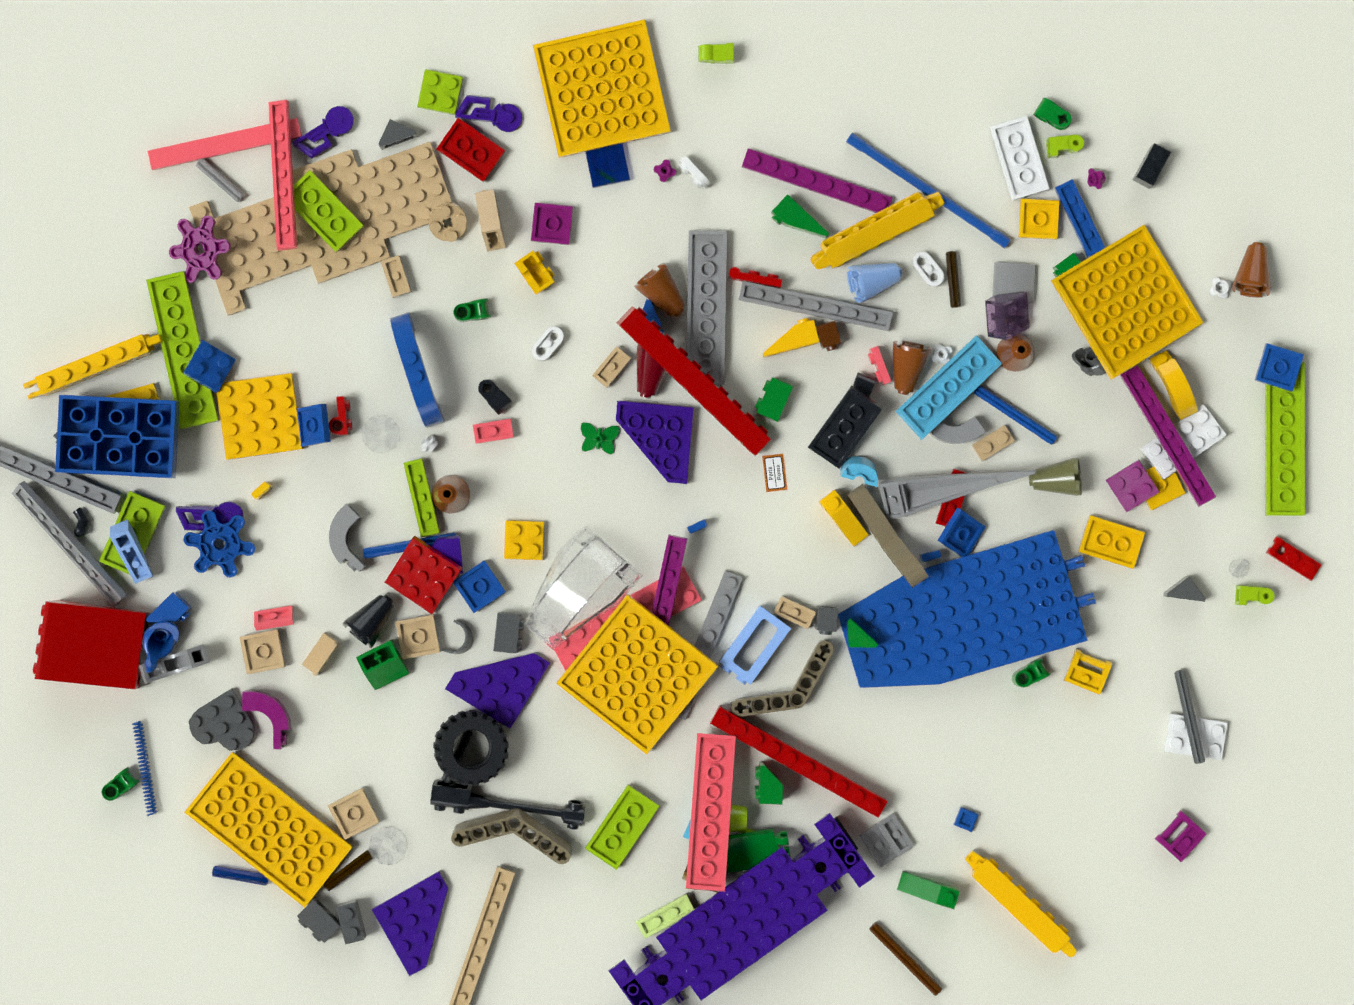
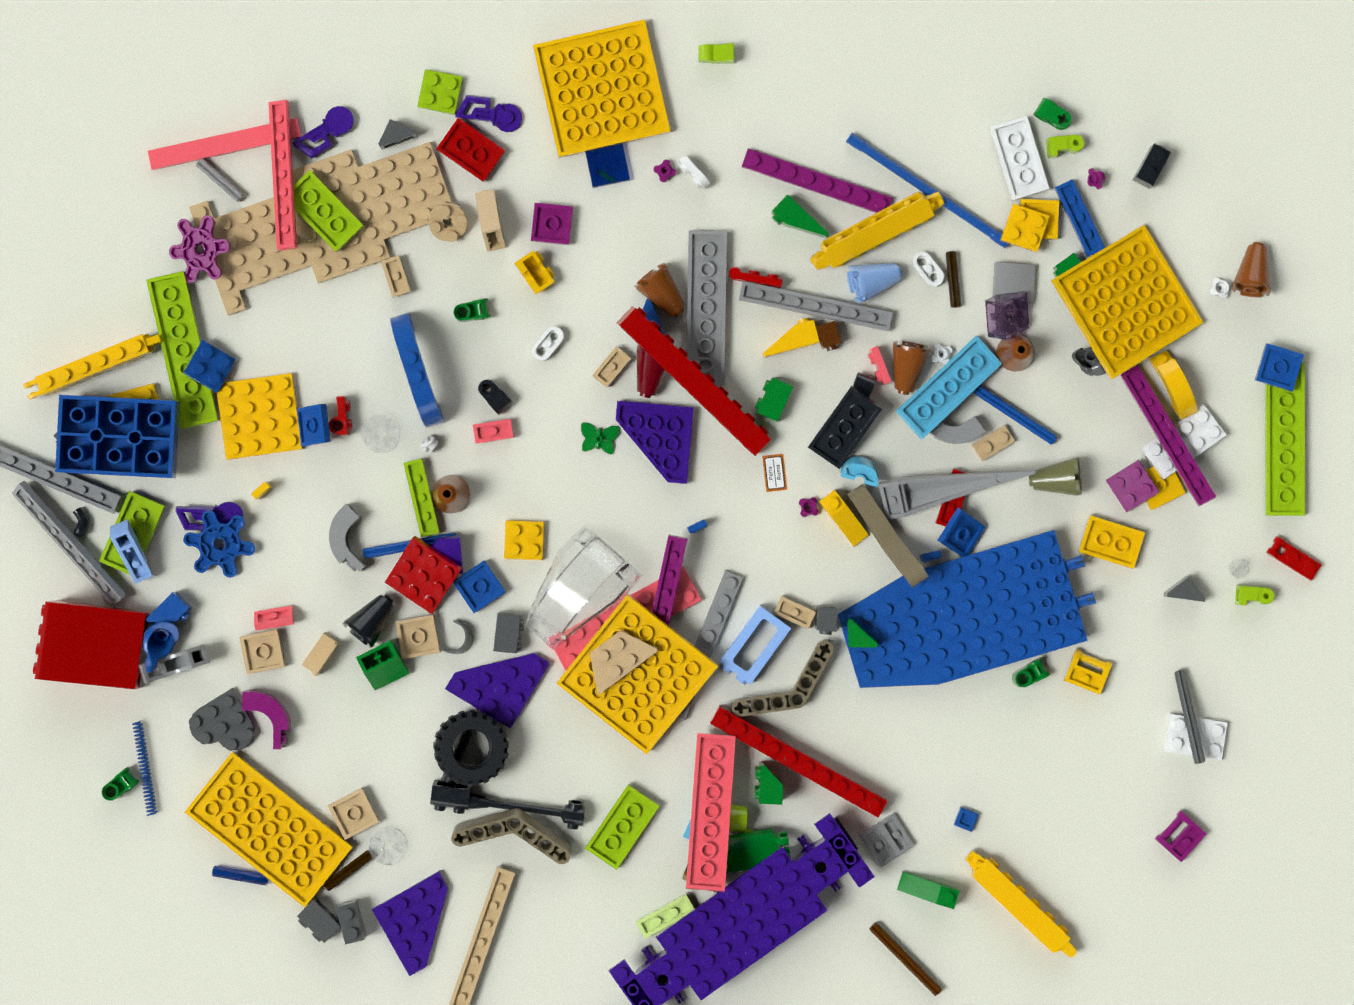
none -> tan wing [590,630,659,694]
none -> magenta plate [799,497,819,517]
none -> yellow plate [1000,204,1049,253]

